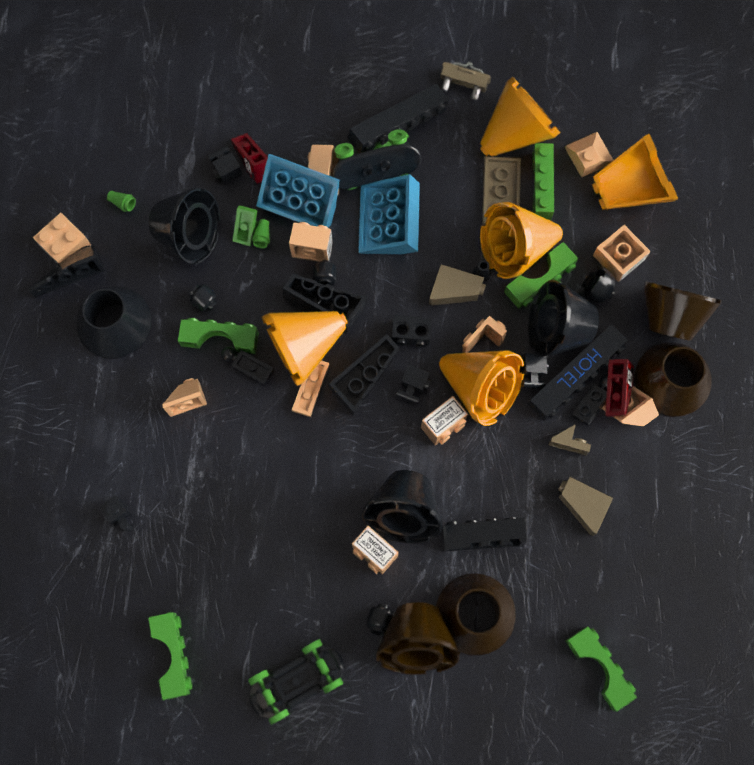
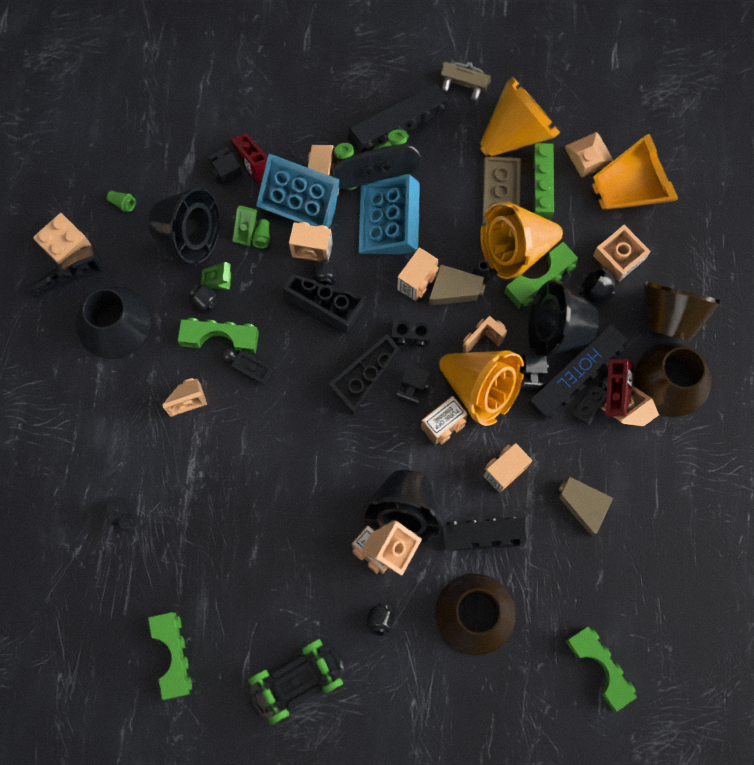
light orange cone [262,311,348,386] -> none
light nougat plate [292,360,330,417] -> none
dark brown cone [376,602,460,675] -> none
dark tan slope [549,425,591,456] -> none
none -> bright green slope [201,262,231,290]
none -> light nougat slope [361,520,422,575]
none -> light nougat brick [397,247,439,301]
none -> light nougat brick [484,443,533,493]

